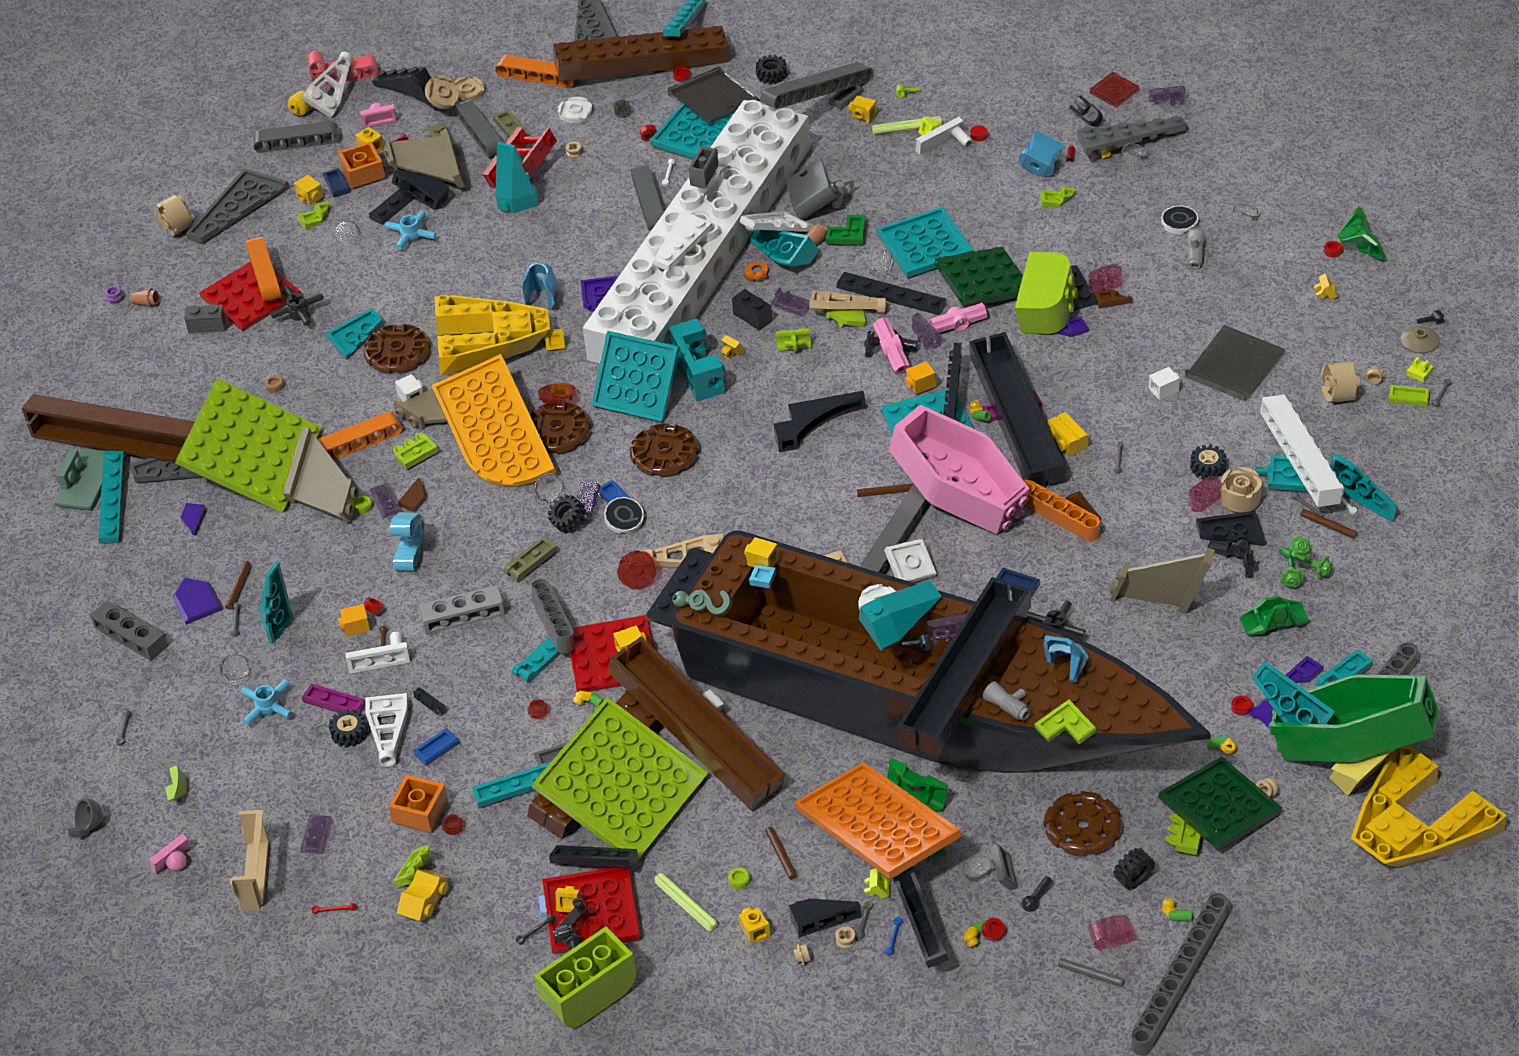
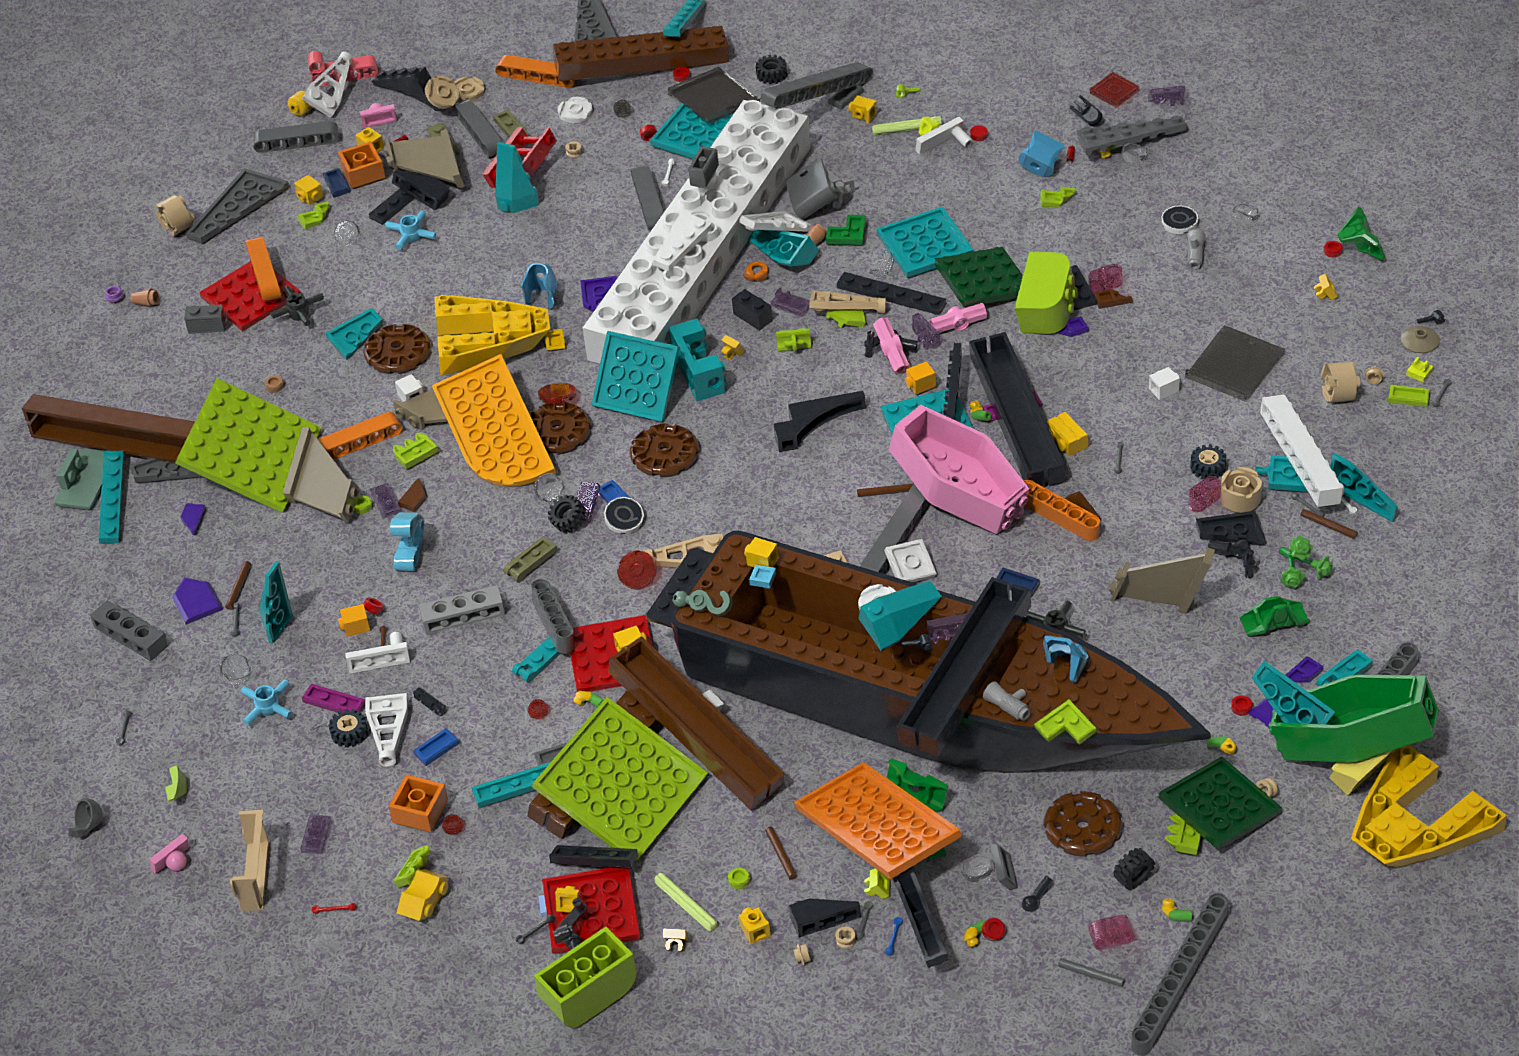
none -> tile [663,929,689,951]

